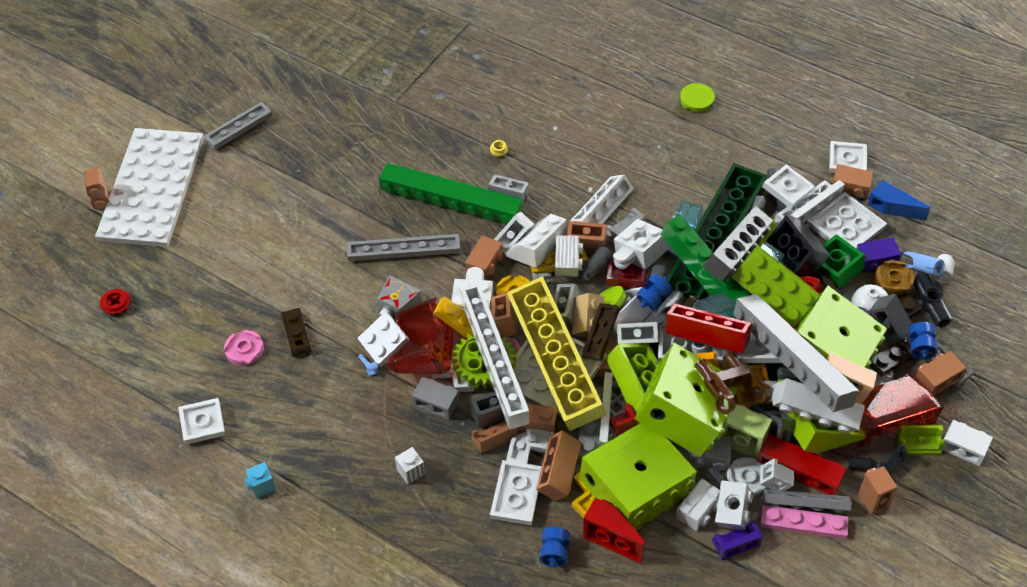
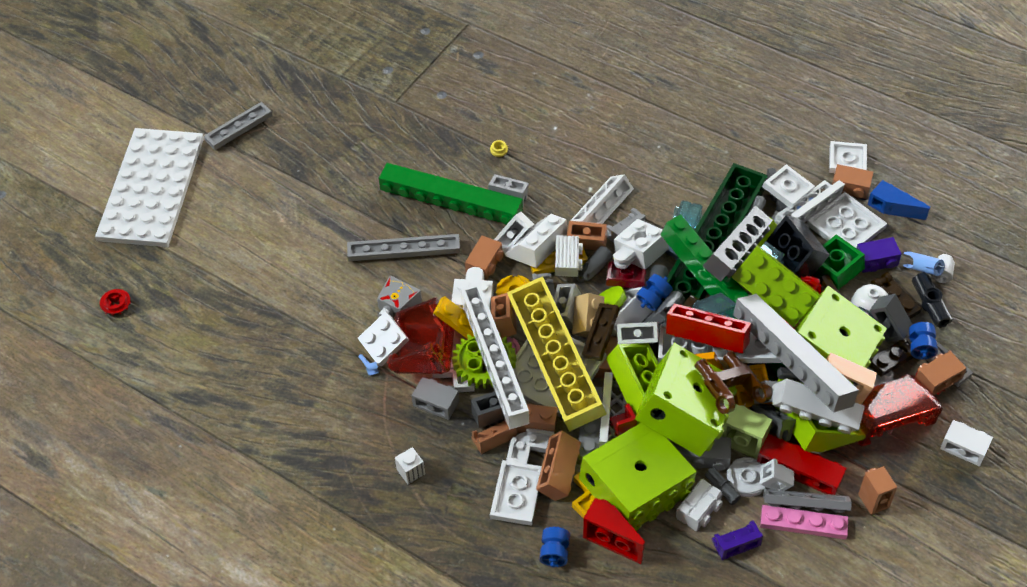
nougat brick [84,168,109,210] -> none
white plate [178,398,225,445] -> none
bright pink tile [224,330,264,366] -> none
medium azure brick [244,462,276,499] -> none
dark brown plate [281,308,312,357] -> none
lime tile [680,83,715,112] -> none
white brick [715,481,753,530] -> none
black pin [848,444,907,475] -> none
pearl gold tile [875,260,915,295] -> none
lime hinge [897,425,945,455] -> none

